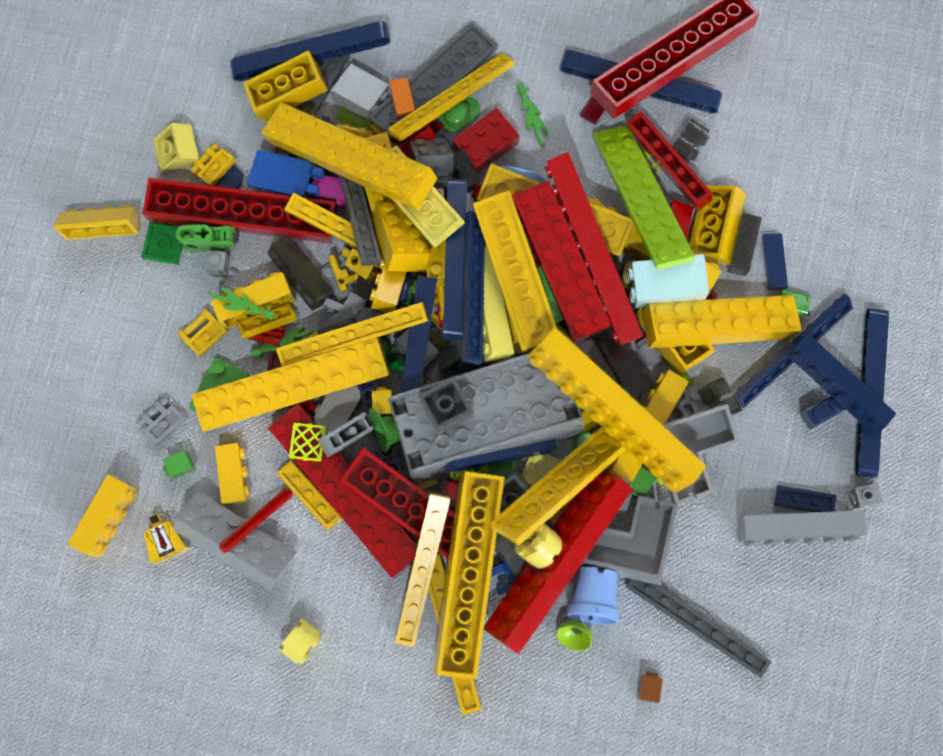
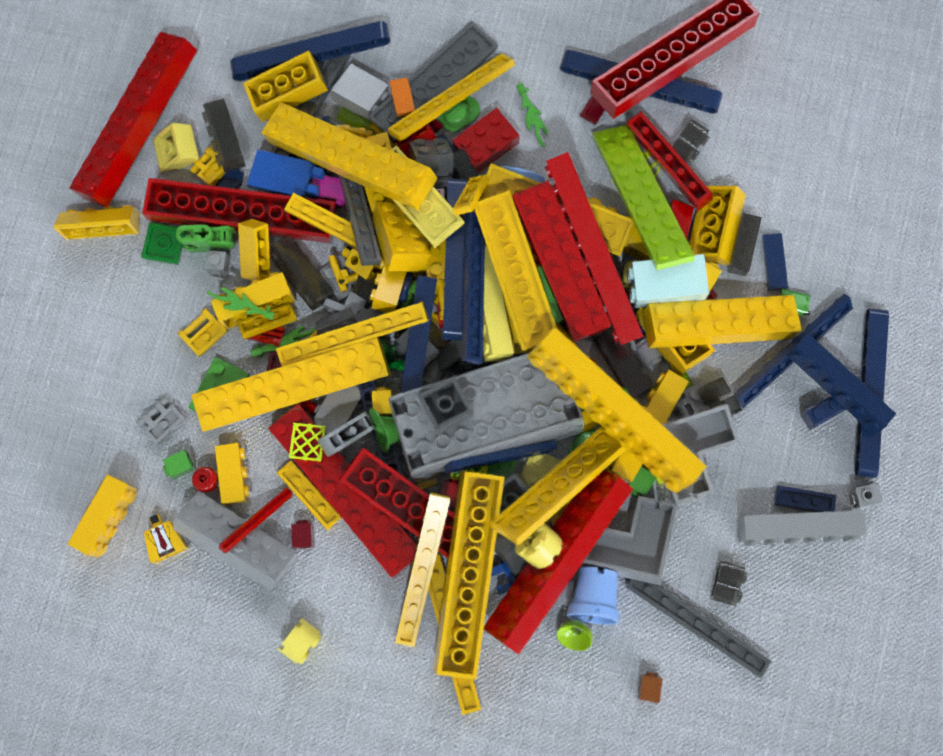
none -> red brick [69,32,198,207]
none -> red head [192,467,219,493]
none -> clear smoke brick [202,98,246,172]
none -> yellow brick [238,219,270,281]
none -> dark red brick [291,520,315,549]
none -> yellow tile [452,174,489,216]
none -> clear smoke brick [710,561,747,606]

